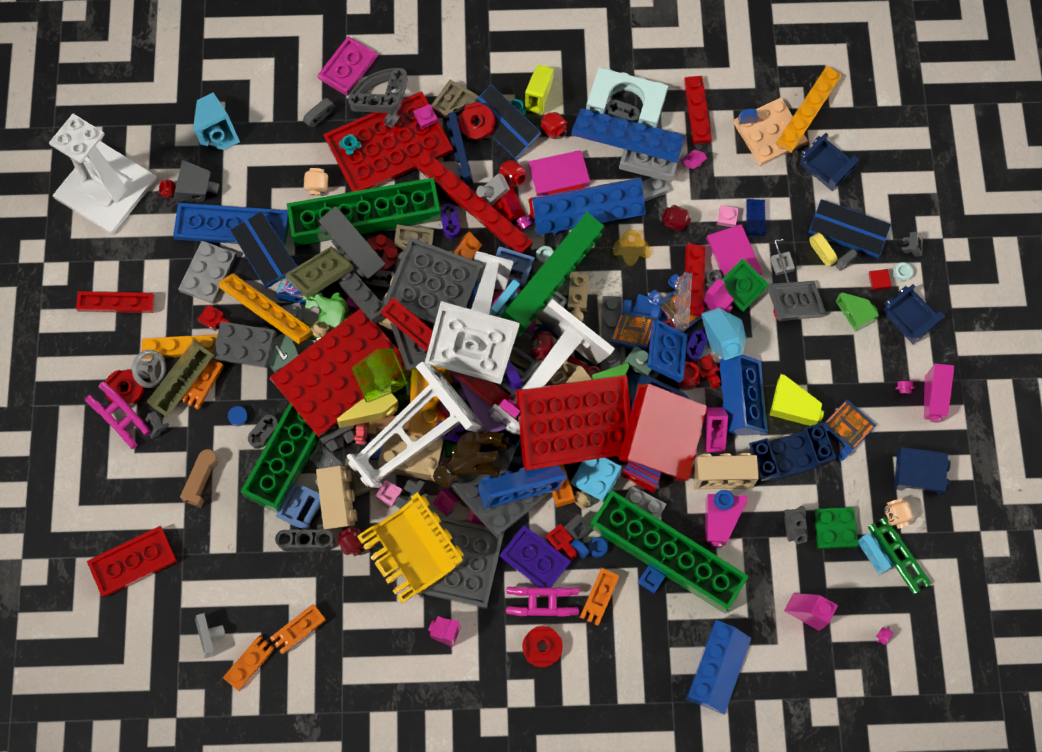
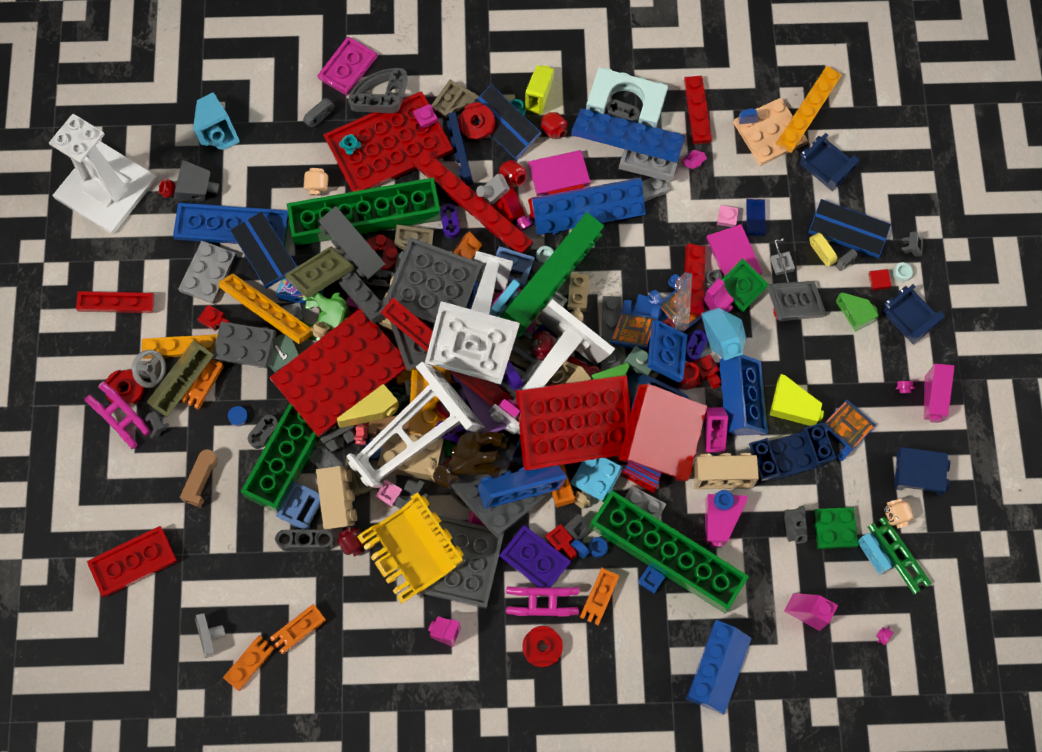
clear neon green slope [352,349,407,403] -> none
flat silver plate [384,110,400,128] -> none
dark pink plate [433,488,459,516] -> none
clear yellow plate [613,229,650,267] -> none
dark red head [662,205,691,232] -> none

